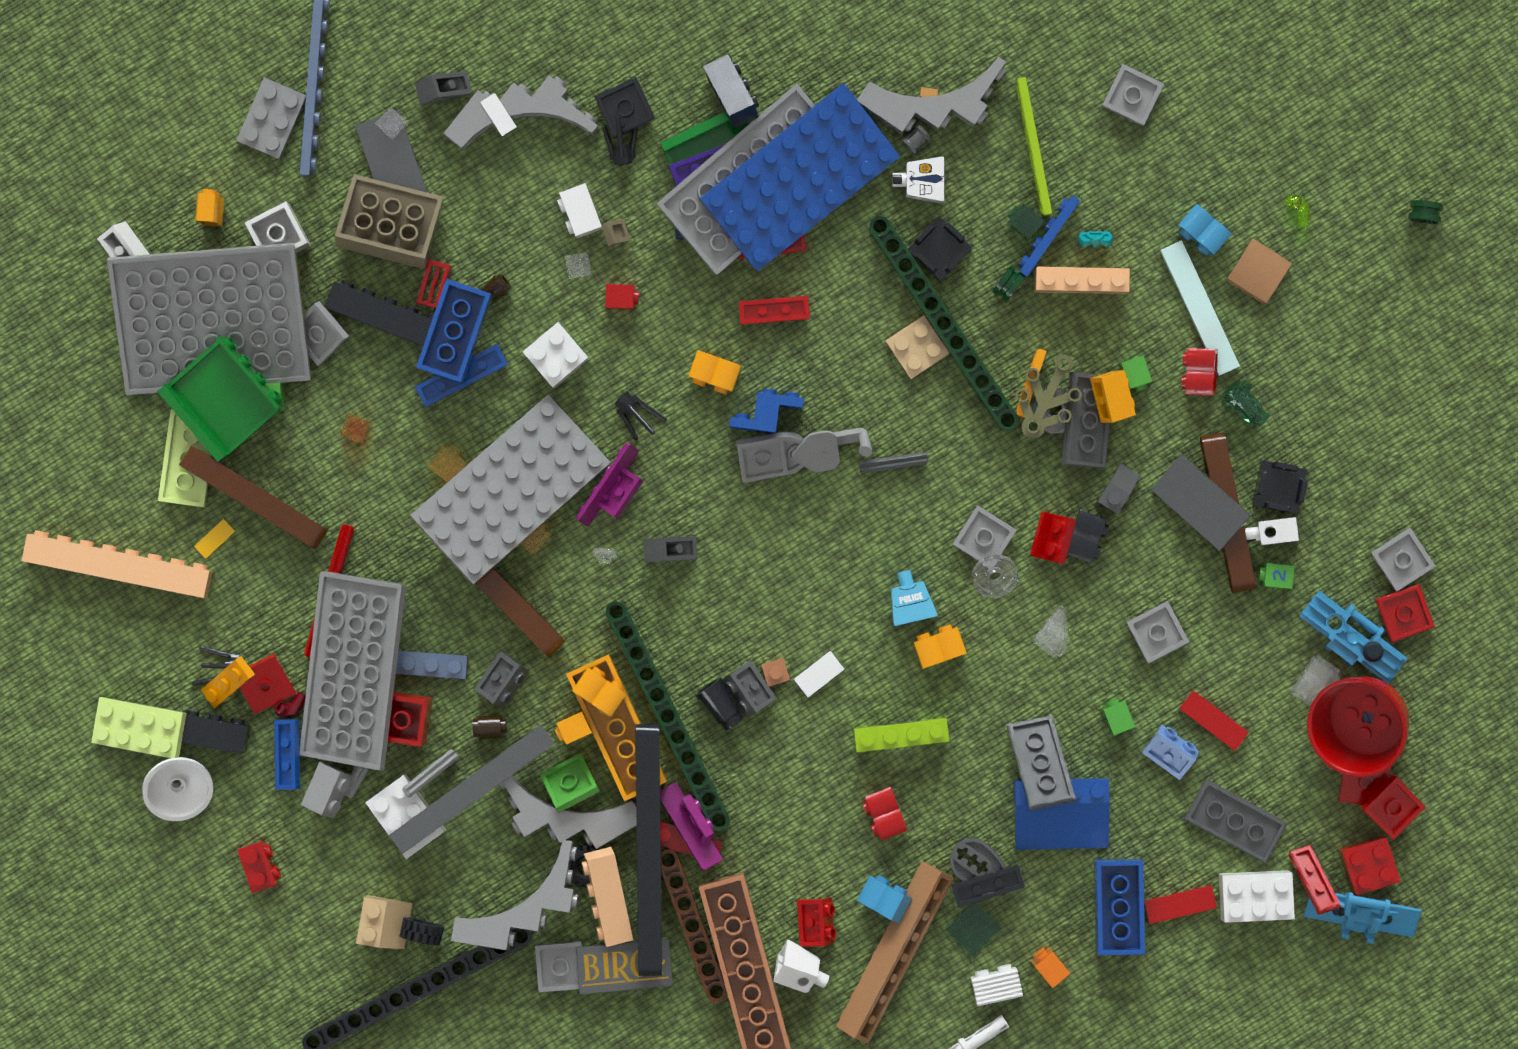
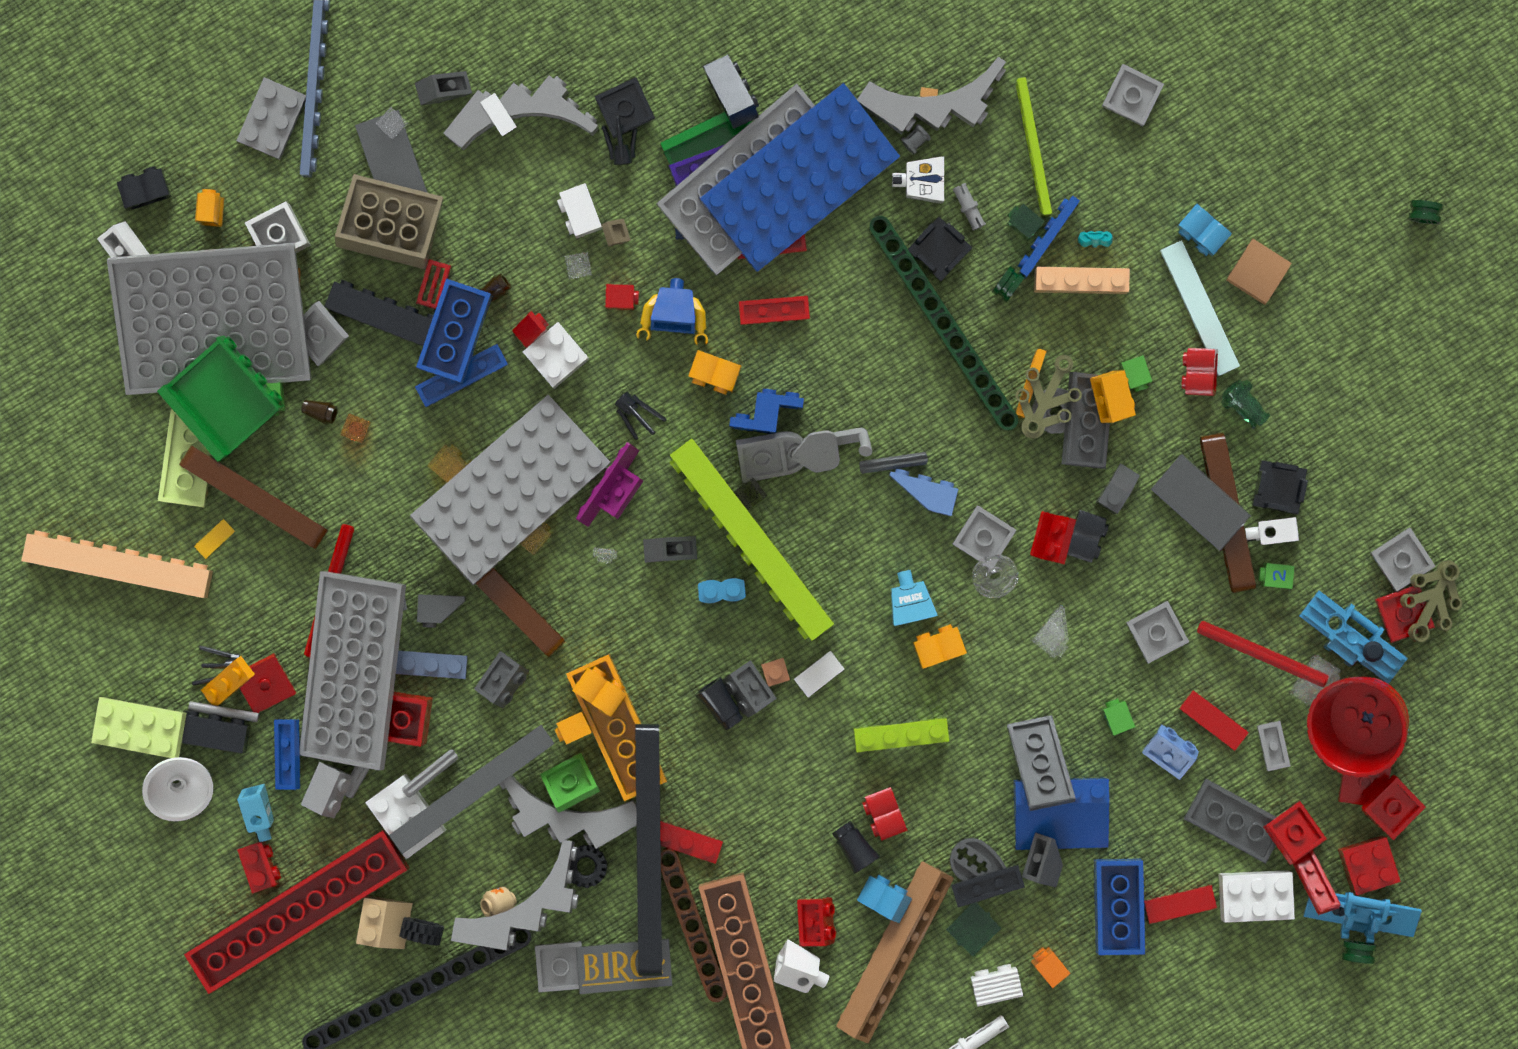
dark red arm [274,691,306,718] -> none
dark brown brick [473,715,507,739] -> none
light nougat brick [582,847,633,947] -> none
dark green beam [606,601,730,831] -> none
magenta bracket [660,782,722,871] -> none
tan plate [885,315,950,379] -> none
clear neon green arm [1286,194,1309,226] -> none
none -> black brick [117,166,172,211]
none -> red brick [184,829,410,994]
none -> light grey bar [188,701,259,722]
none -> medium azure torso [237,784,274,842]
none -> dark brown cone [301,400,338,425]
none -> dark grey slope [417,594,467,628]
none -> tan head [480,887,517,917]
none -> red slope [512,311,549,348]
none -> torso [636,278,708,345]
none -> lime brick [669,438,834,641]
none -> dark azure brick [698,578,746,603]
none -> clear smoke plate [734,478,767,510]
none -> black plant [832,821,881,874]
none -> medium blue slope [889,469,958,516]
none -> light grey pin [952,183,986,231]
none -> dark grey slope [1022,833,1063,887]
none -> red axle [1197,621,1329,687]
none -> light grey plate [1257,721,1290,771]
none -> red tile [1263,801,1327,865]
none -> dark green wheel [1342,940,1377,964]
none -> olive plant [1400,560,1462,642]

